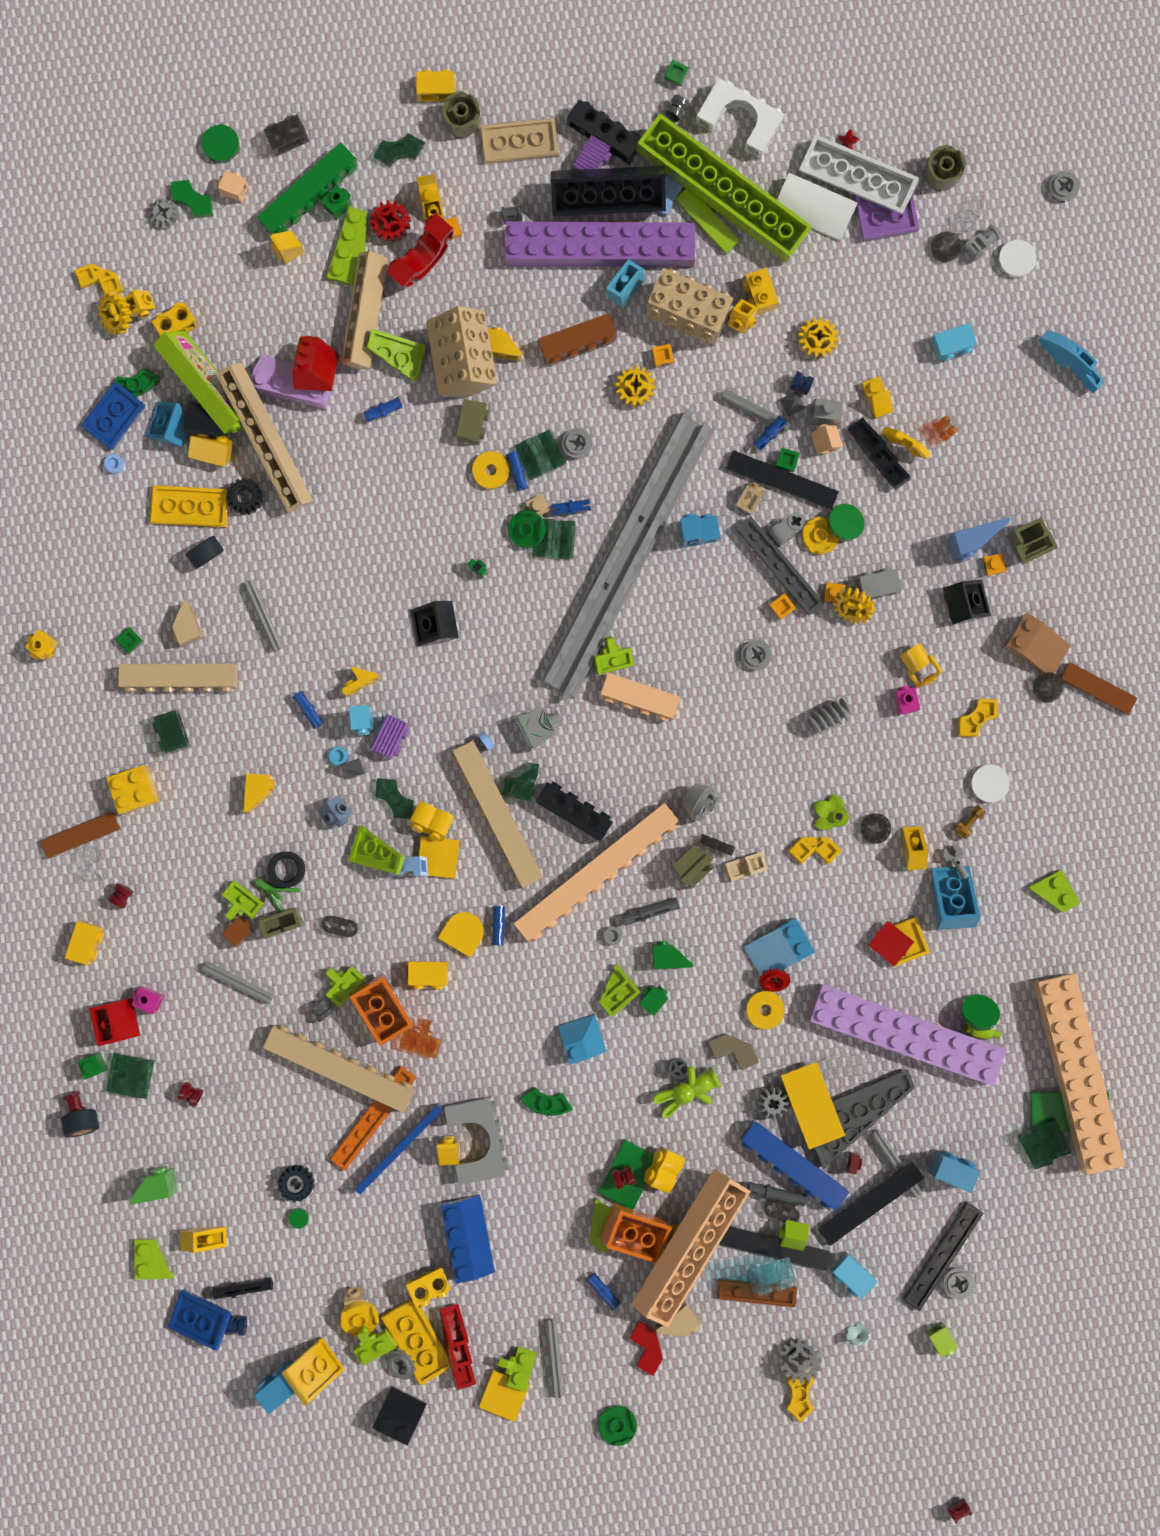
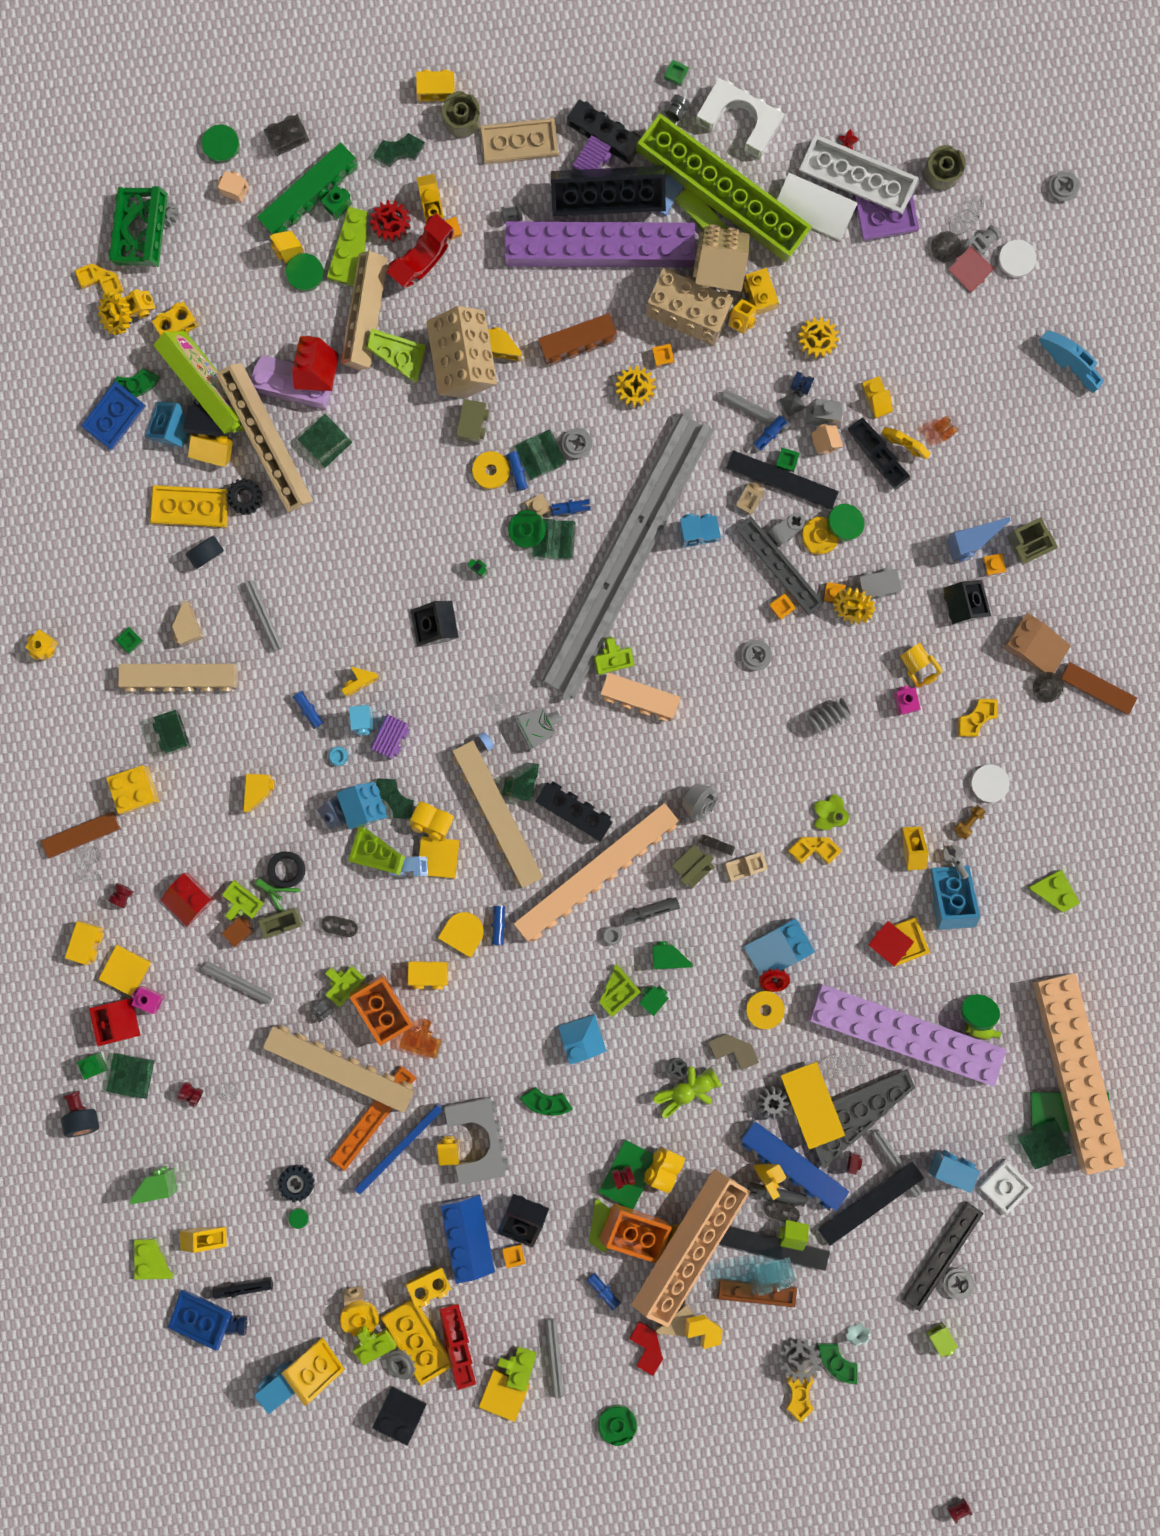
light blue tile [104,454,124,474] -> none
green tile [170,180,213,218] -> none
dark grey slope [341,759,366,779] -> none
blue pin [363,397,403,423] -> none
medium azure brick [606,259,646,308] -> none
medium azure brick [831,1252,878,1299] -> none
clear smoke gear [860,813,891,844] -> none
medium azure brick [931,323,977,361] -> none
none -> yellow tile [98,945,152,997]
none -> green fence [109,186,168,267]
none -> red slope [160,873,215,927]
none -> green tile [286,253,324,292]
none -> clear green slope [297,413,353,468]
none -> dark azure brick [336,782,388,830]
none -> black slope [497,1194,549,1248]
none -> light orange plate [502,1243,526,1269]
none -> yellow tile [685,1314,723,1349]
none -> tan brick [693,224,750,292]
none -> yellow slope [753,1164,786,1200]
none -> green tile [817,1343,857,1384]
none -> piece [948,246,994,293]
none -> white tile [978,1159,1034,1215]

